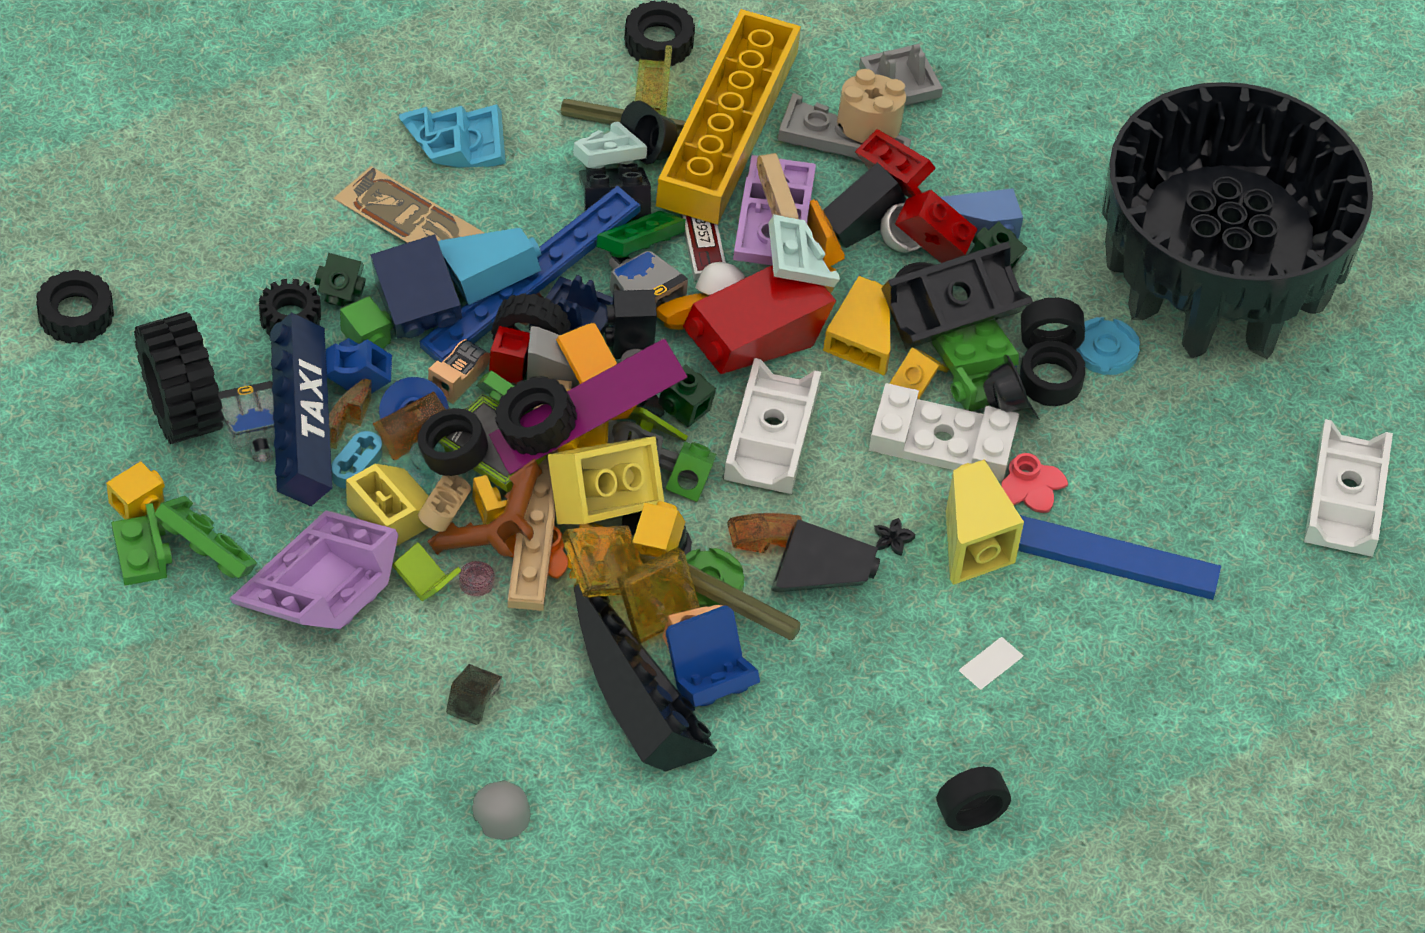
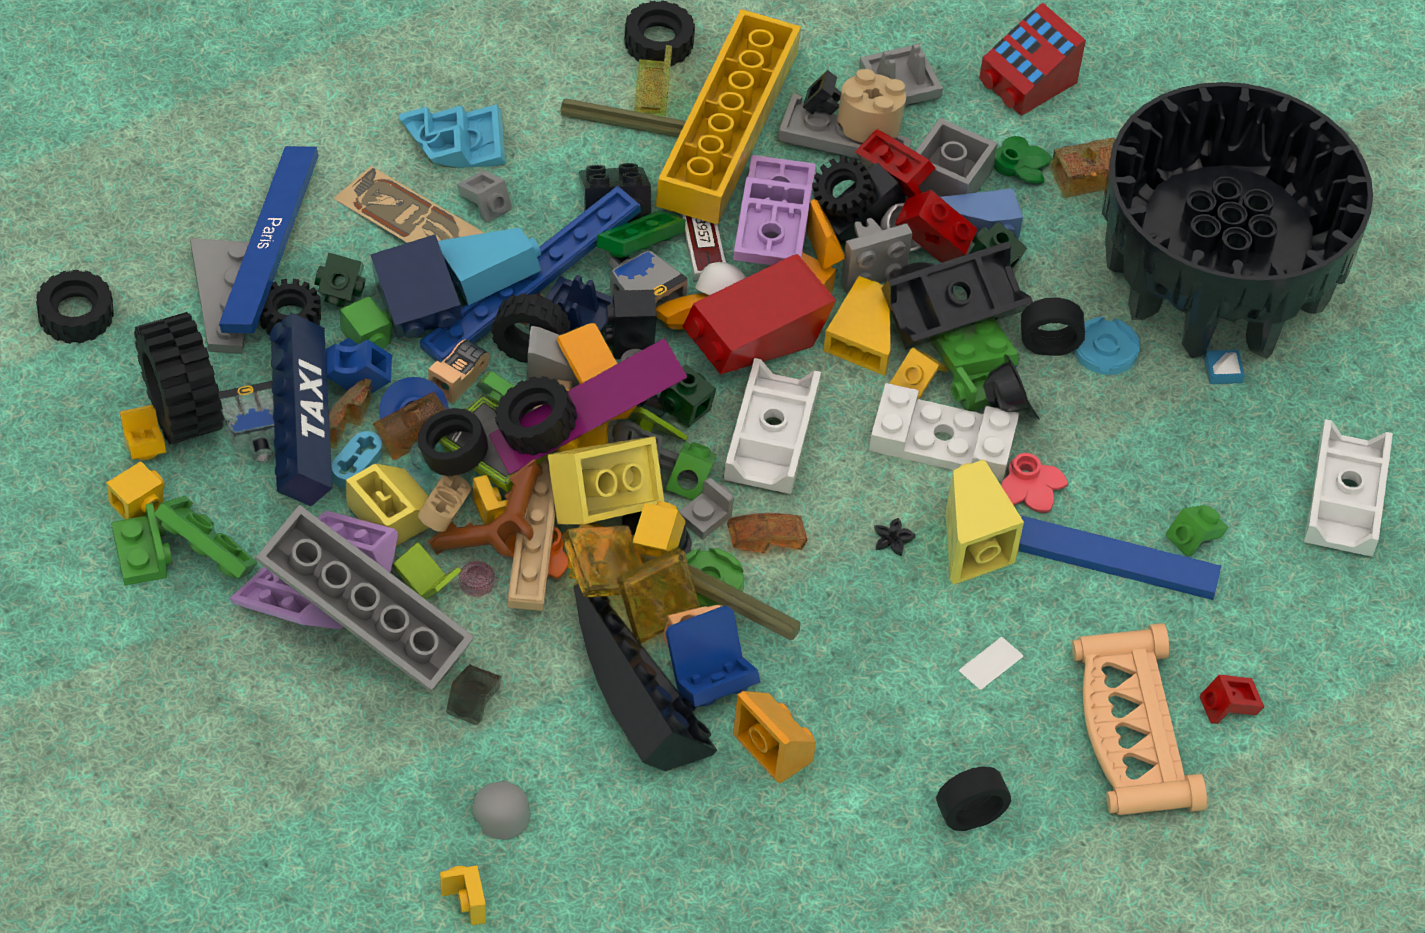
red brick [489,326,530,384] -> none
light aqua wing [573,122,647,169] -> none
black piece [620,100,678,165] -> none
tan beam [757,153,798,219] -> none
light aqua wing [768,215,840,287] -> none
black slope [771,519,880,592] -> none
black tyre [1019,341,1085,406] -> none
none -> yellow bracket [120,405,166,460]
none -> light grey wing [190,238,249,354]
none -> blue tile [219,146,319,334]
none -> light grey slope [255,504,474,692]
none -> yellow bracket [440,865,486,925]
none -> light grey bracket [457,170,512,222]
none -> light grey bracket [679,477,734,540]
none -> light orange slope [733,691,816,784]
none -> black tile [803,70,841,115]
none -> black tyre [812,157,876,222]
none -> light grey plate [841,218,912,293]
none -> light grey brick [916,118,998,197]
none -> red slope [979,3,1086,116]
none -> green plate [993,136,1052,184]
none -> clear orange brick [1050,137,1115,198]
none -> light nougat piece [1072,623,1207,816]
none -> bright green bracket [1166,505,1229,556]
none -> red bracket [1200,674,1264,724]
none -> dark azure tile [1204,350,1245,384]

